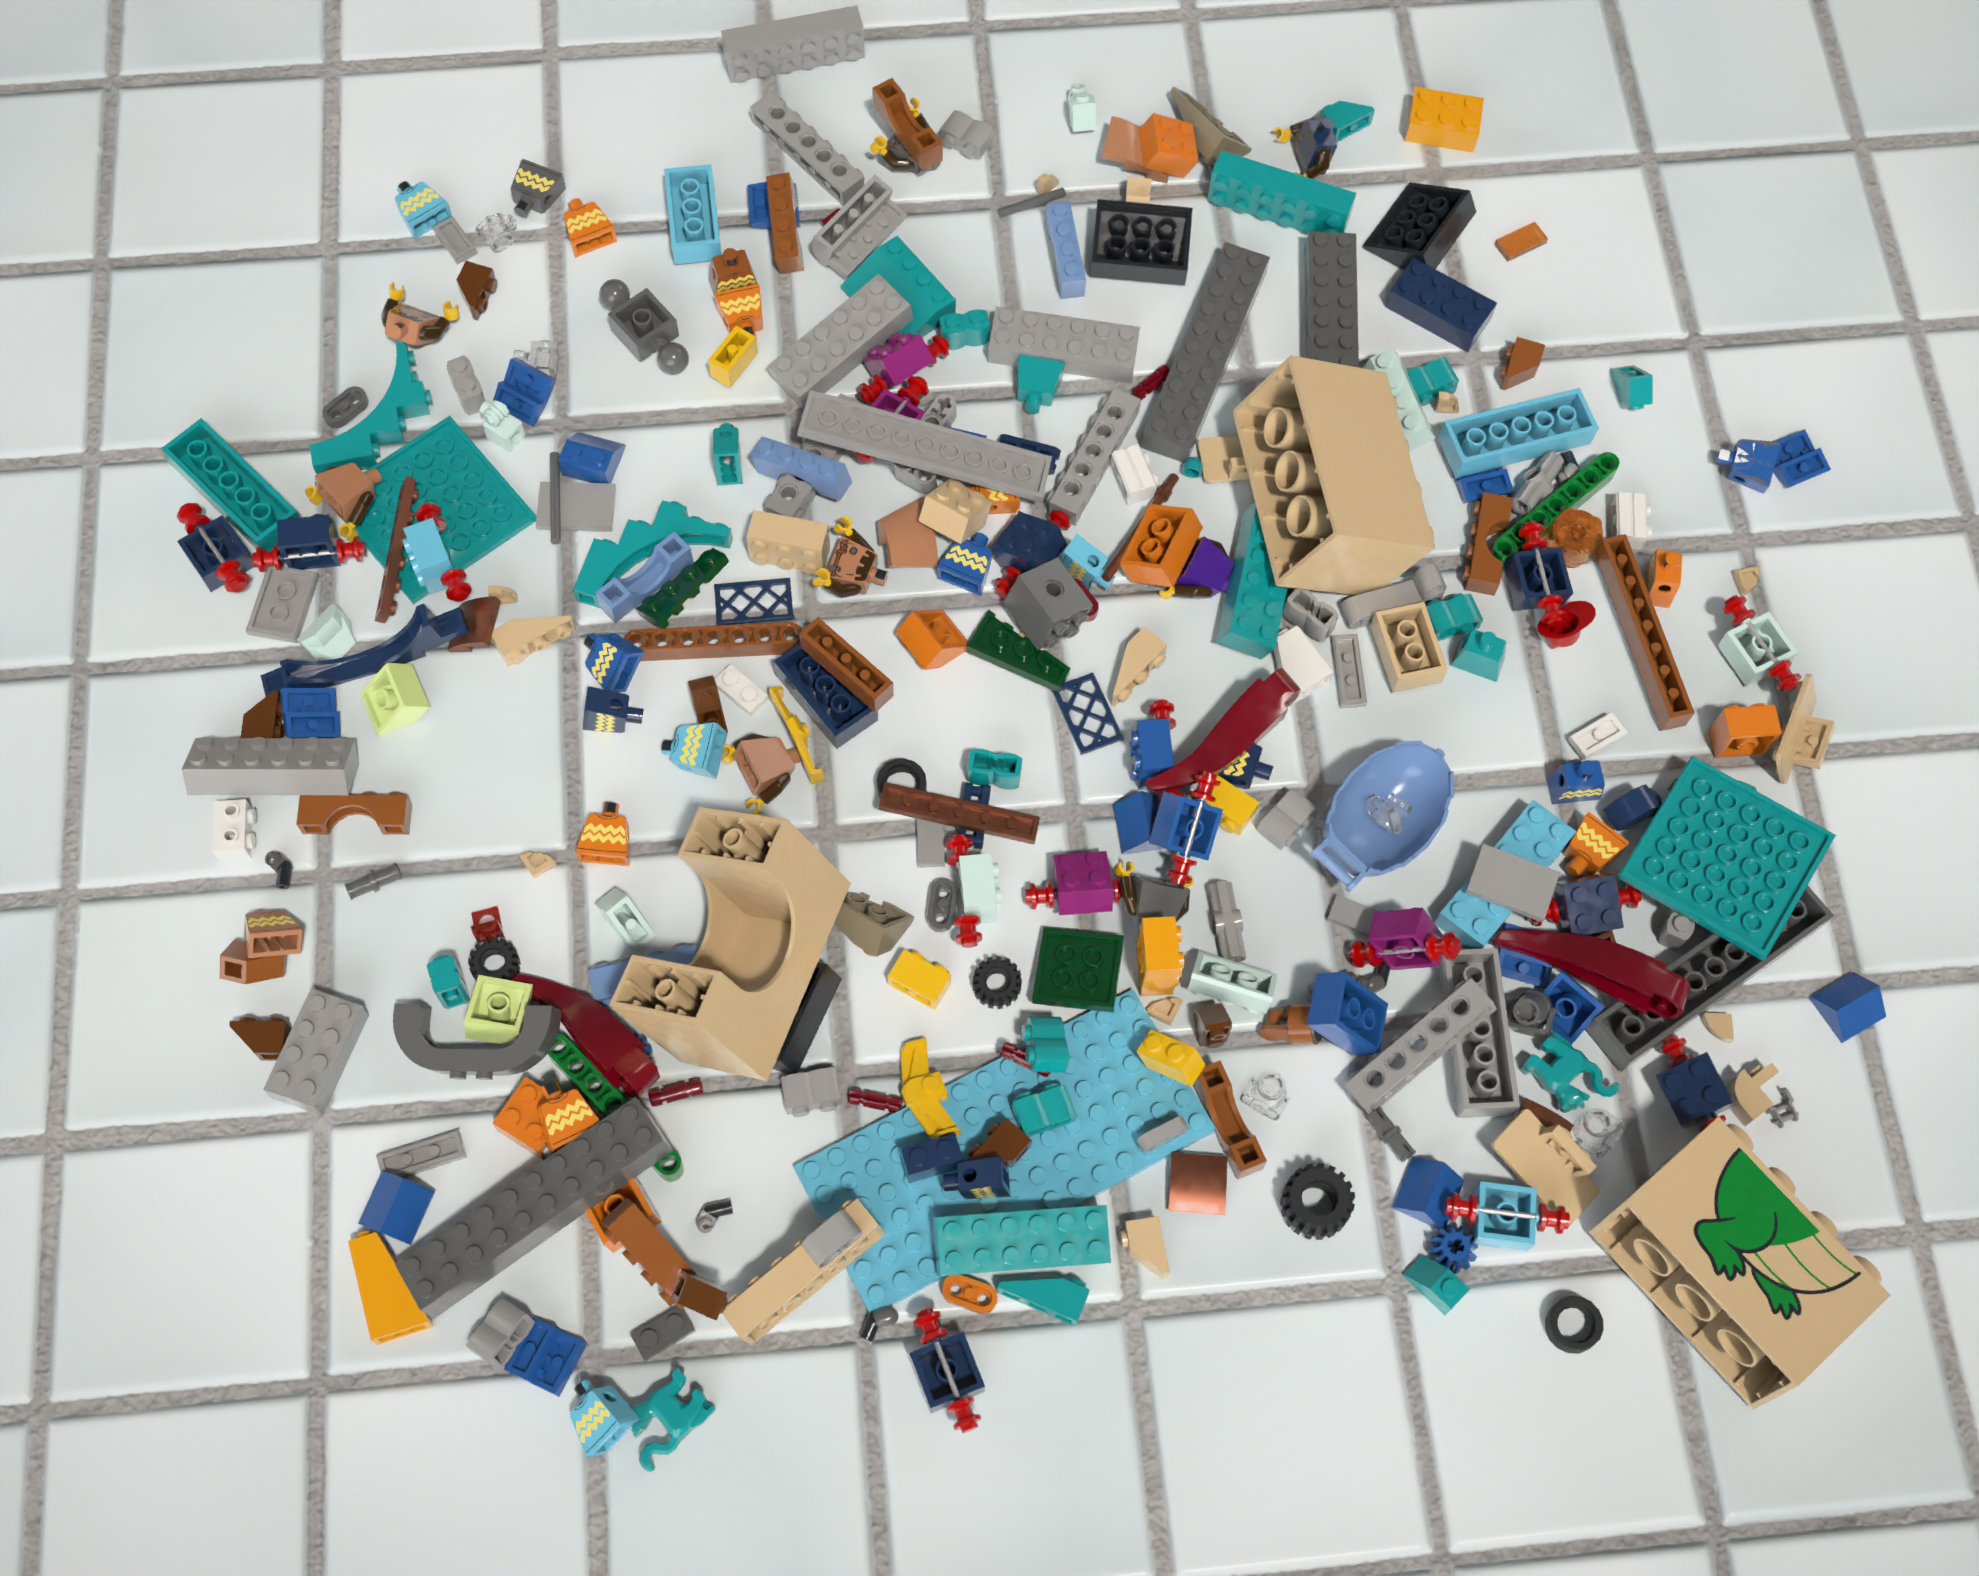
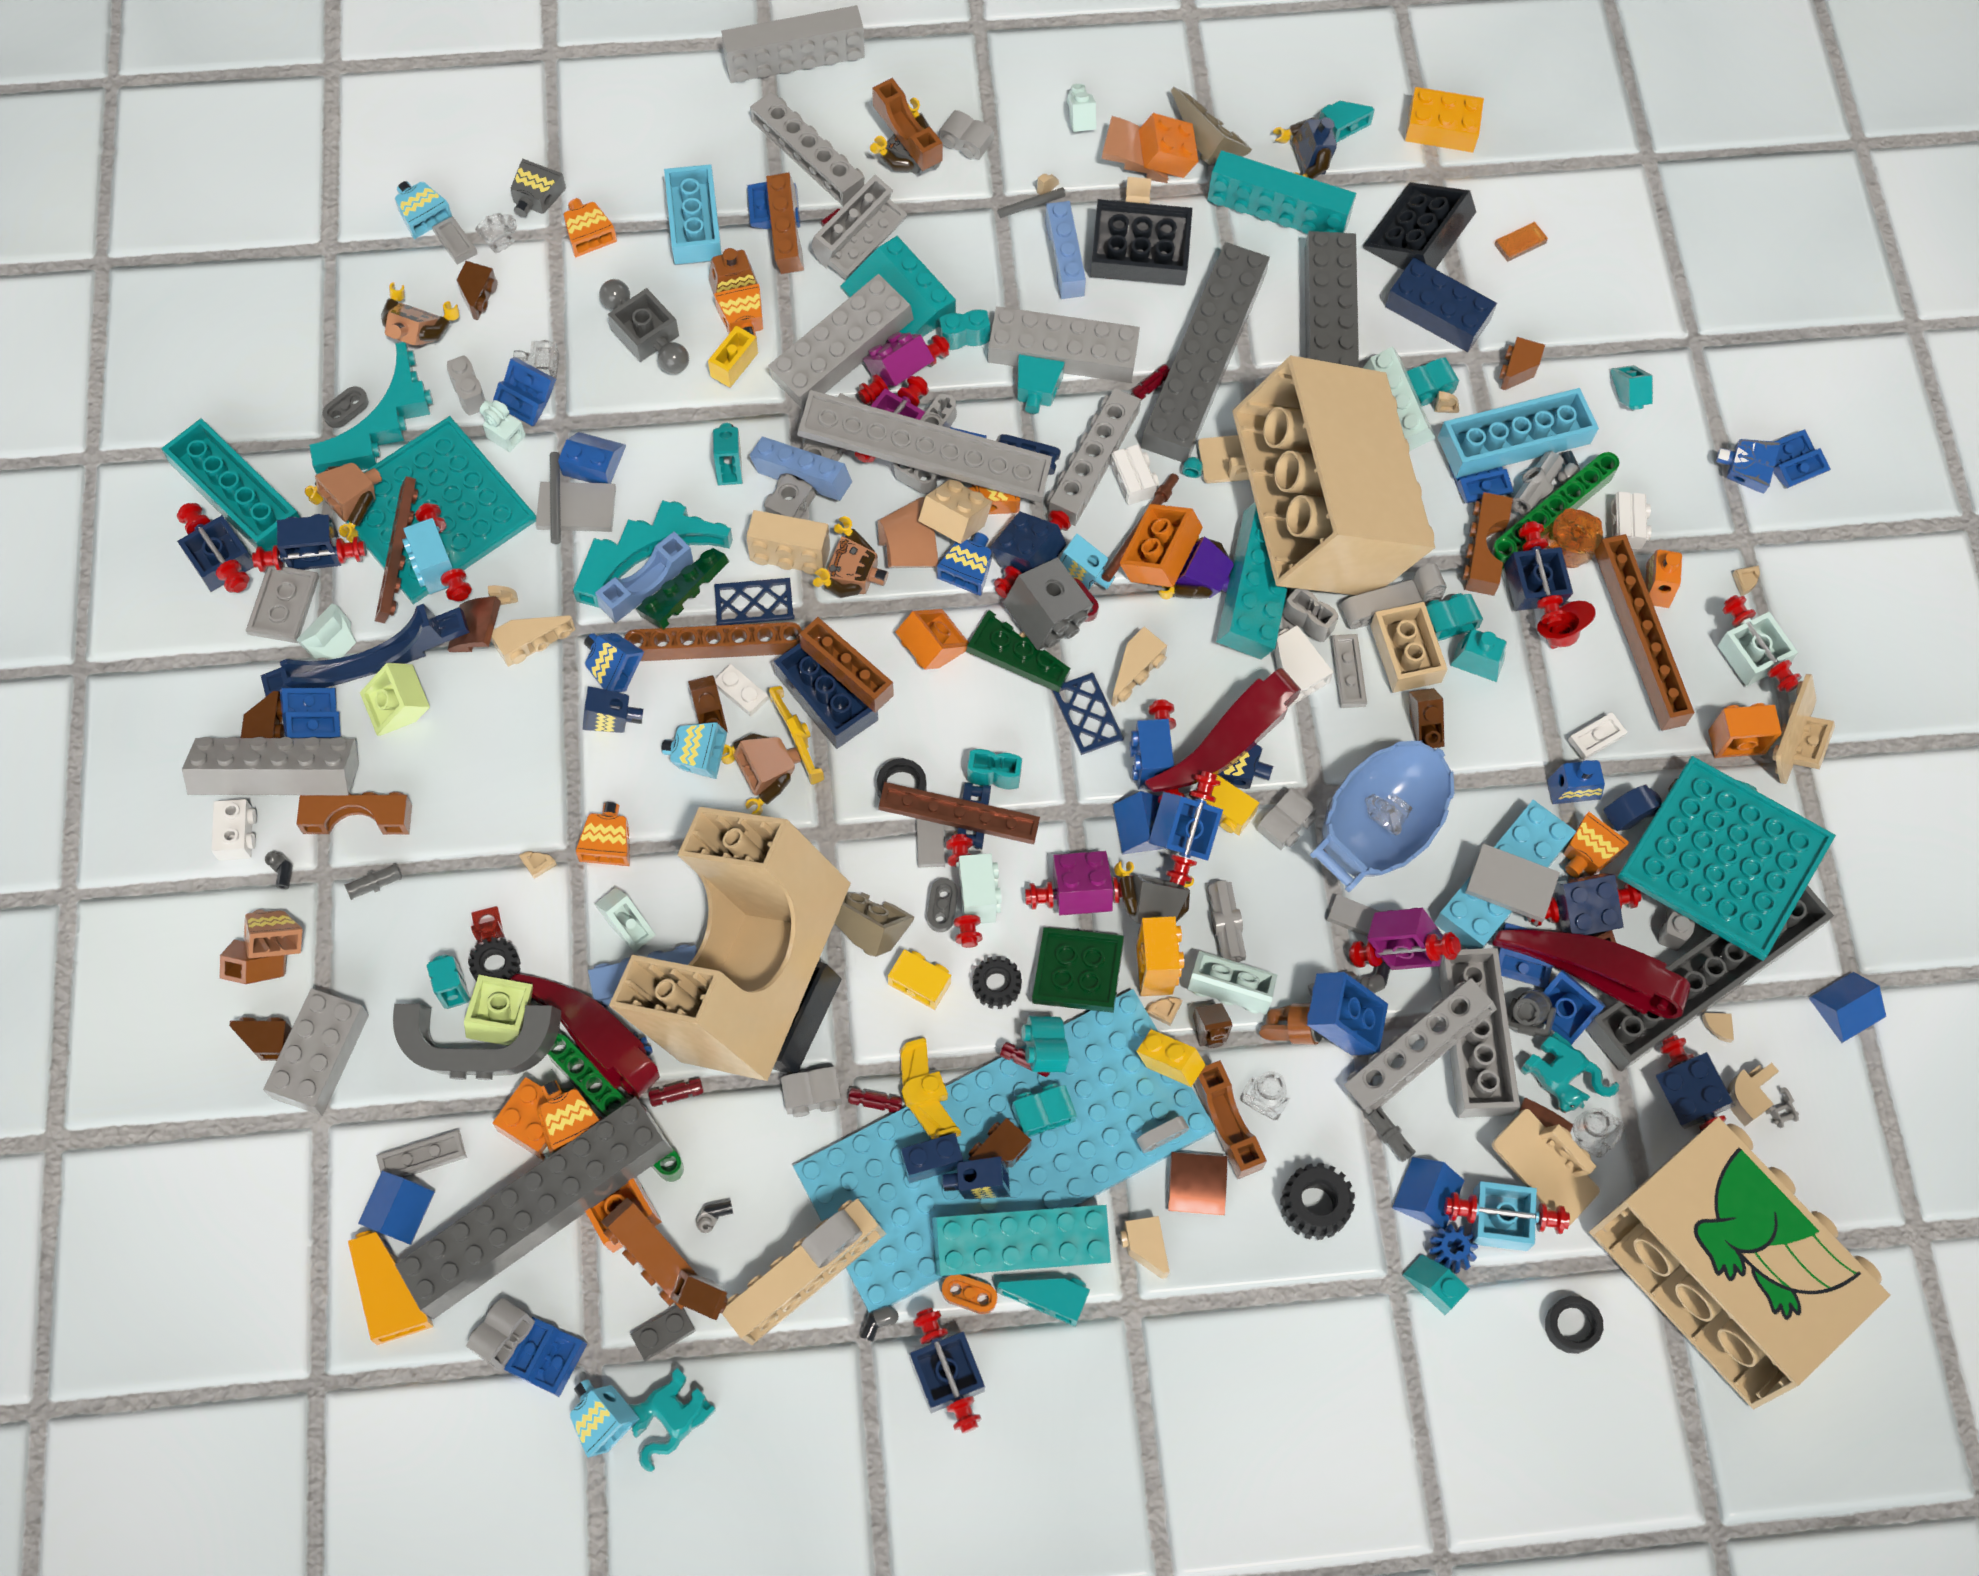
none -> reddish brown slope [1409,688,1445,748]

